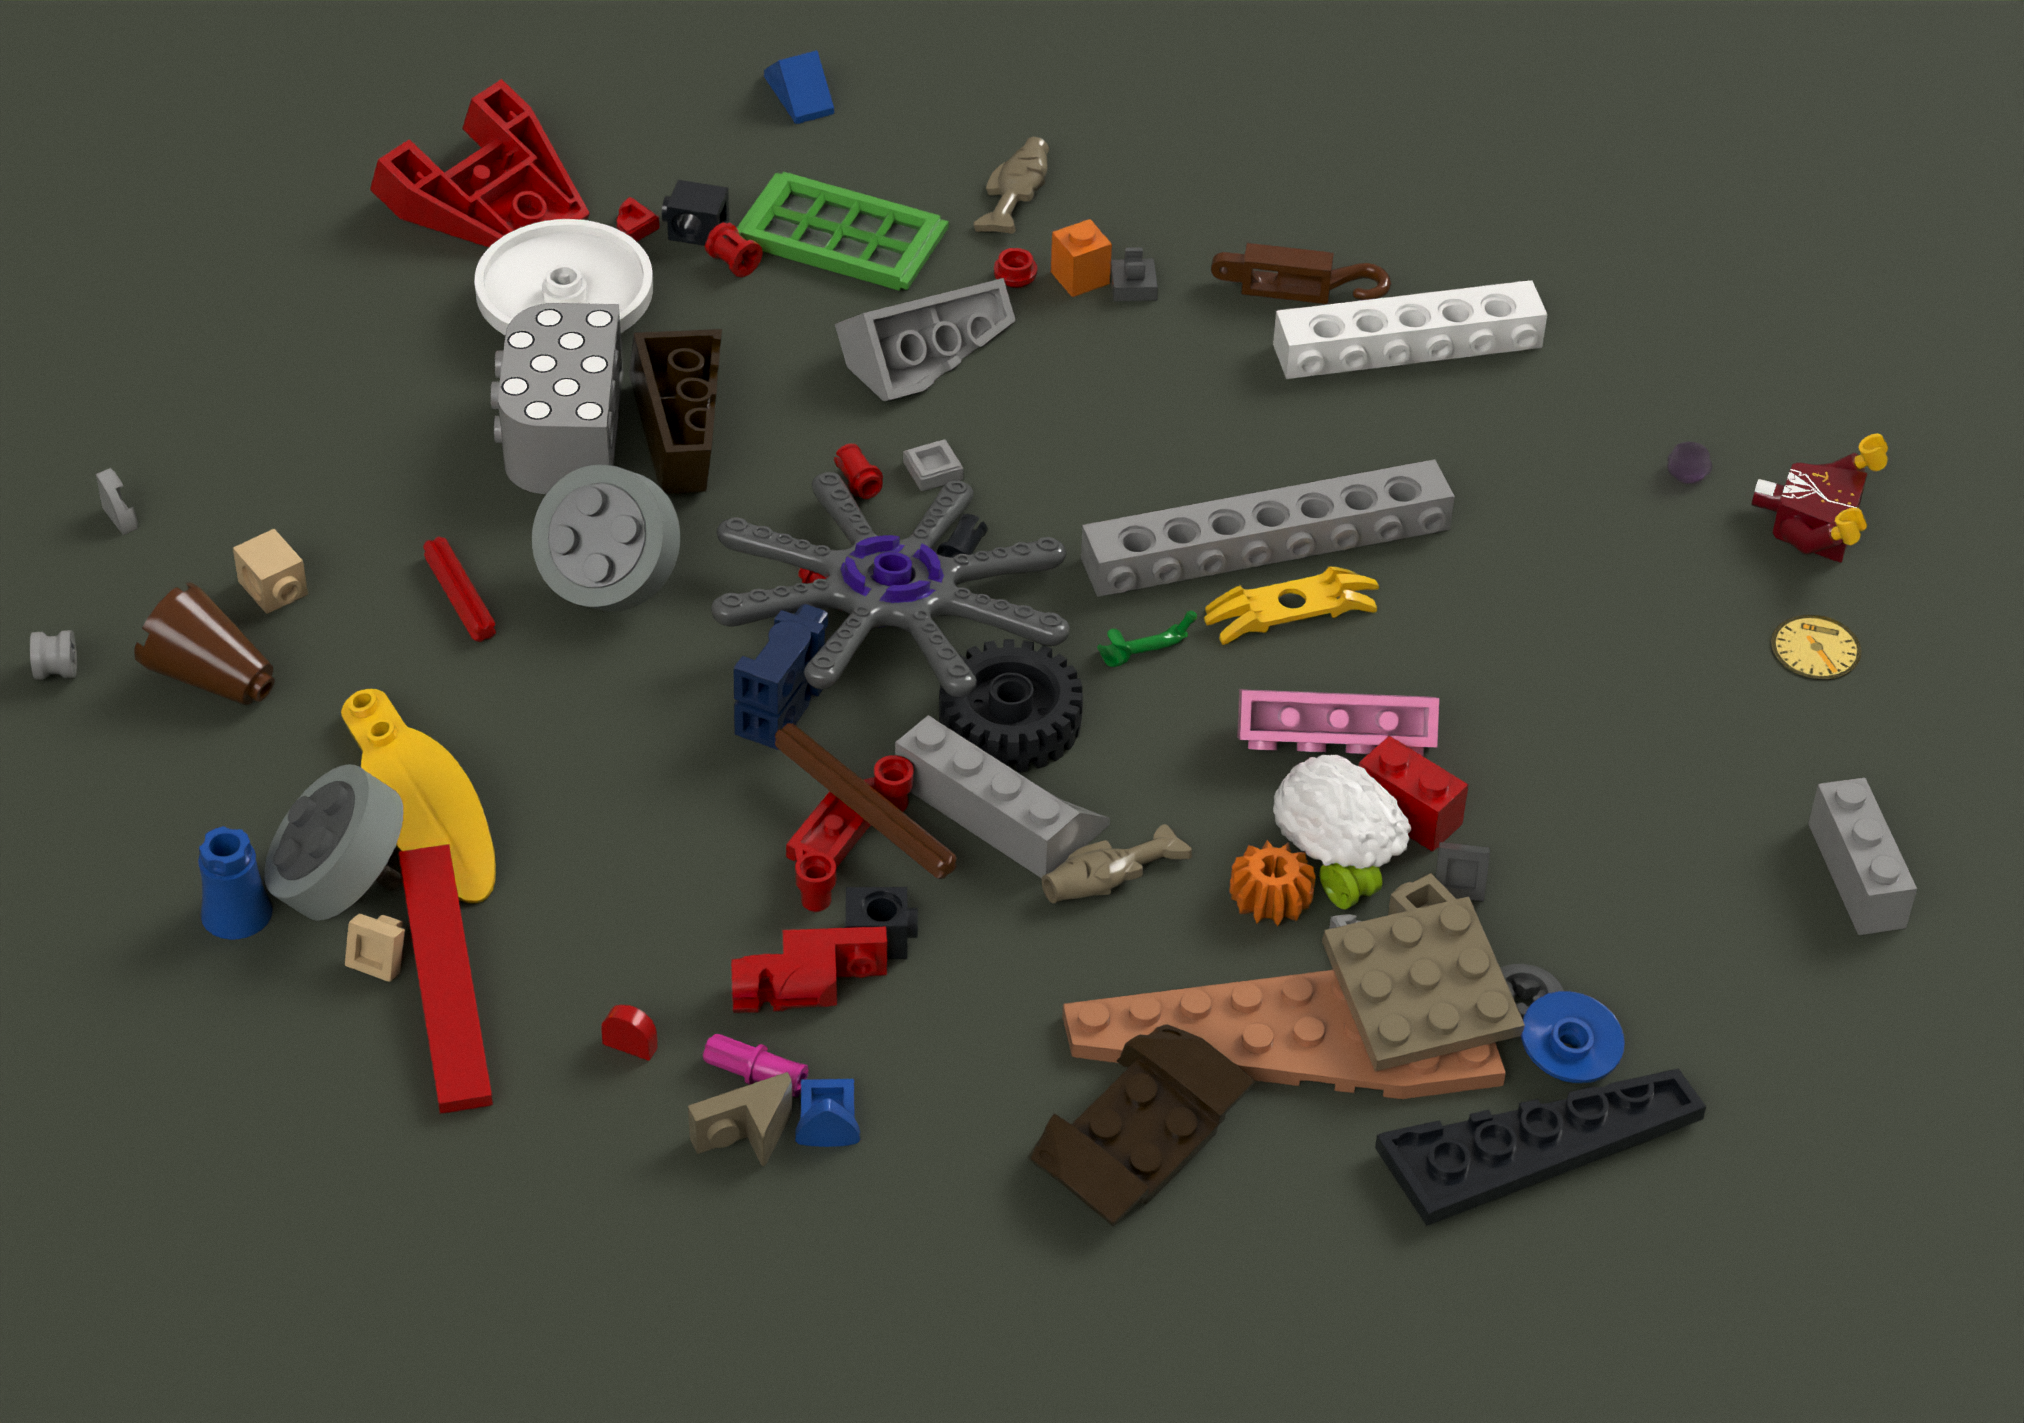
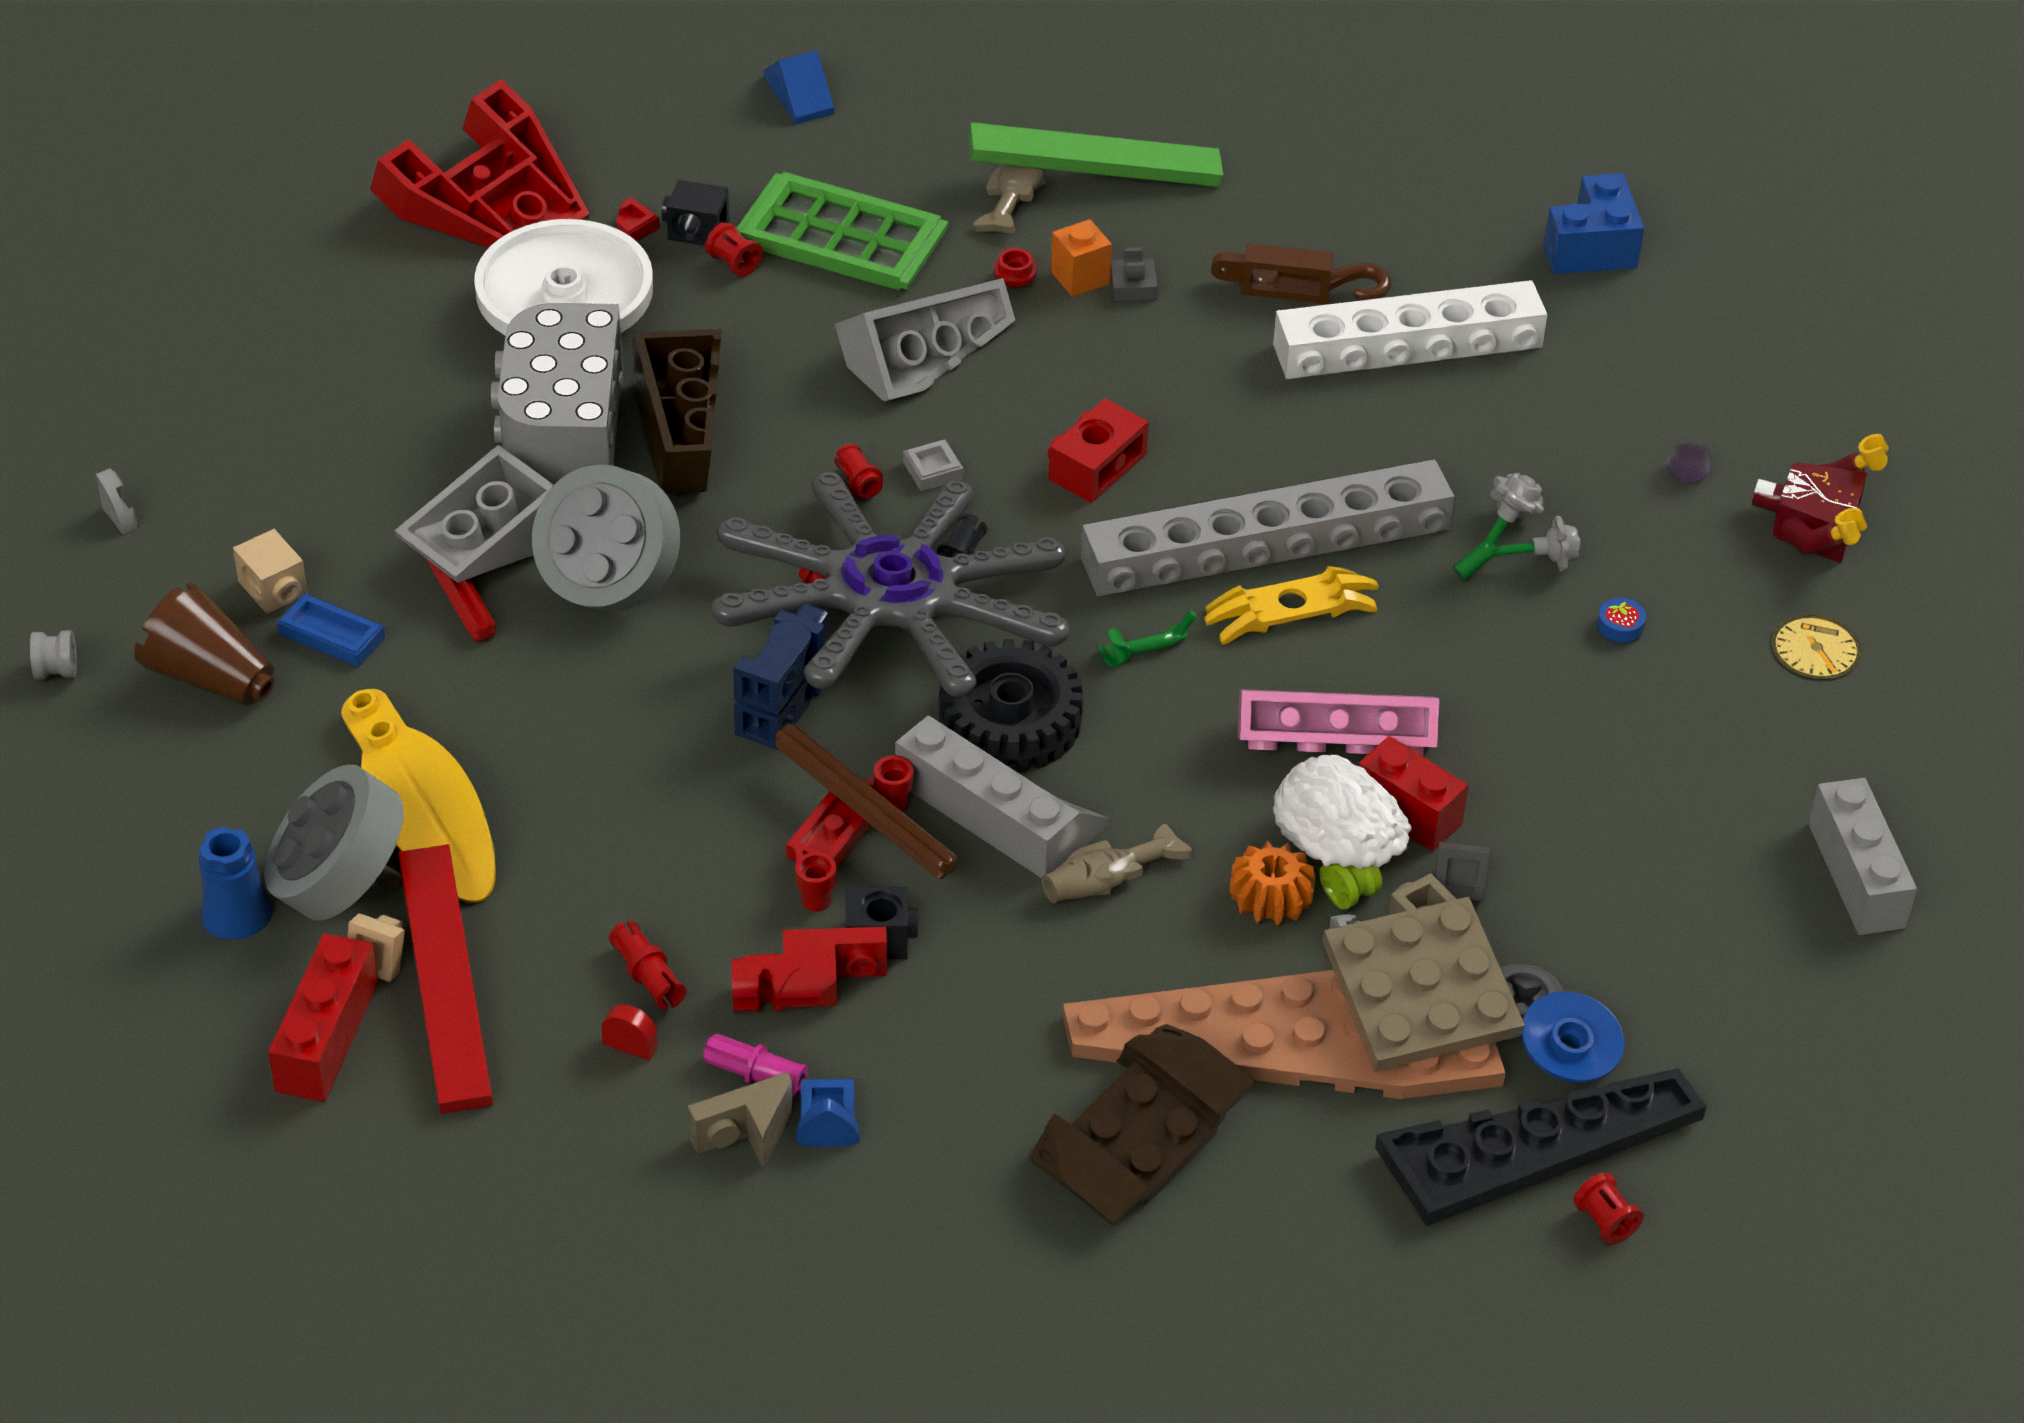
none -> red brick [268,933,379,1102]
none -> blue tile [277,593,386,668]
none -> light grey slope [394,445,553,583]
none -> red pin [609,920,686,1010]
none -> bright green tile [968,122,1224,187]
none -> red brick [1047,398,1149,503]
none -> light grey plant [1453,473,1581,581]
none -> blue brick [1543,173,1644,274]
none -> red bush [1573,1173,1644,1245]
none -> blue tile [1597,598,1646,643]

